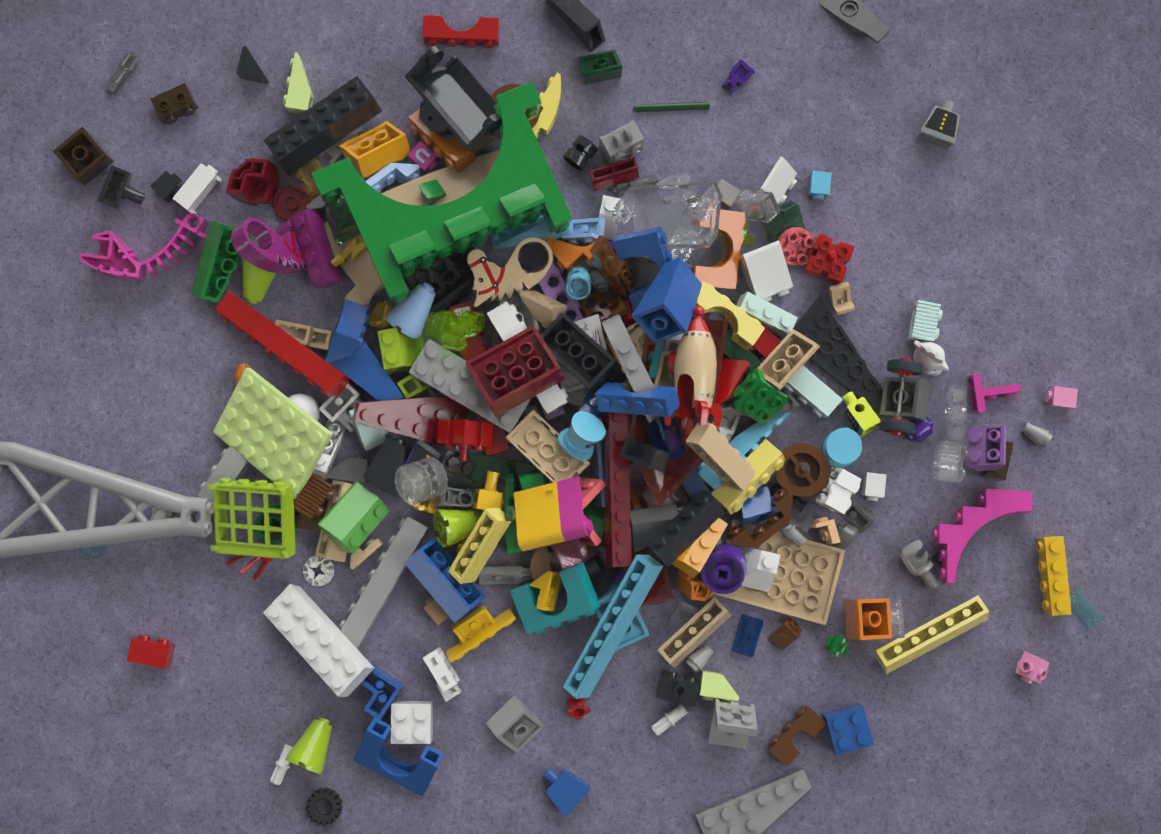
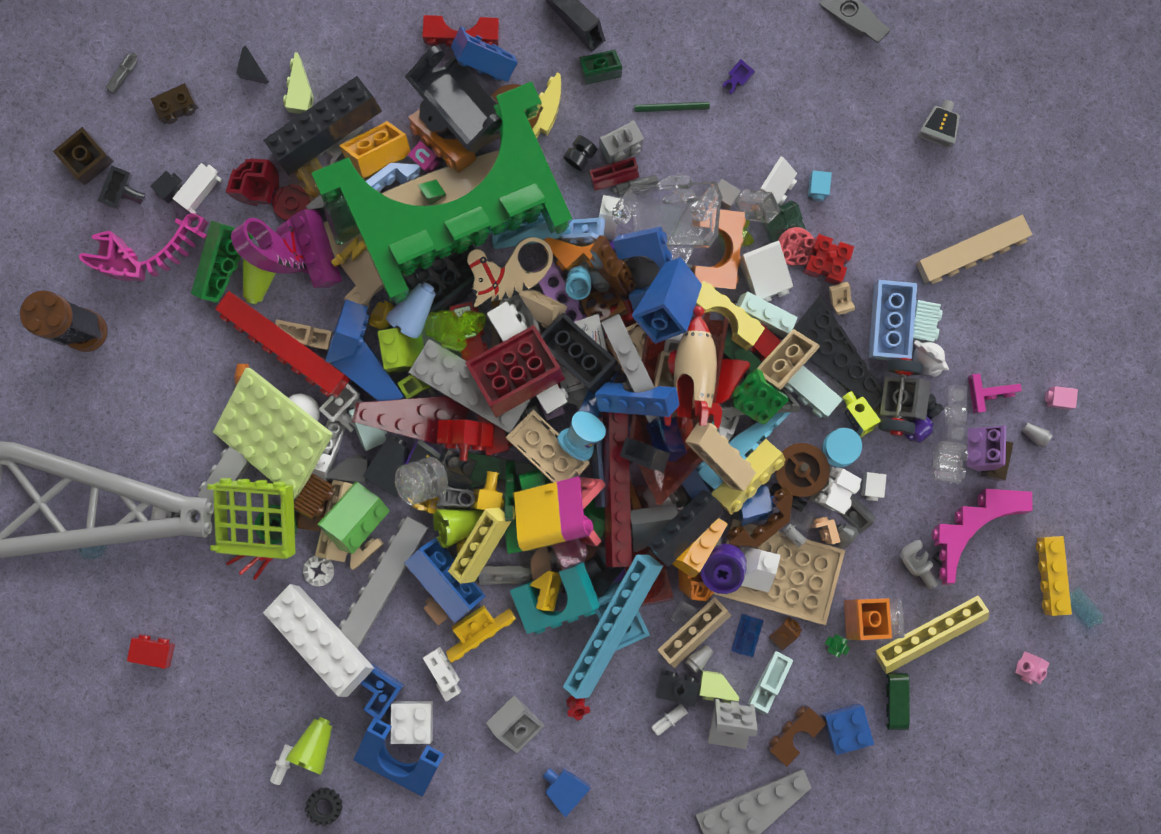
teal plate [647,340,665,378] -> none
none -> reddish brown brick [20,290,108,352]
none -> blue wedge [451,26,518,82]
none -> light aqua slope [747,651,793,715]
none -> light blue brick [868,280,917,360]
none -> dark green beam [886,673,910,730]
none -> tan brick [916,214,1032,285]
none -> black wheel [926,393,944,419]

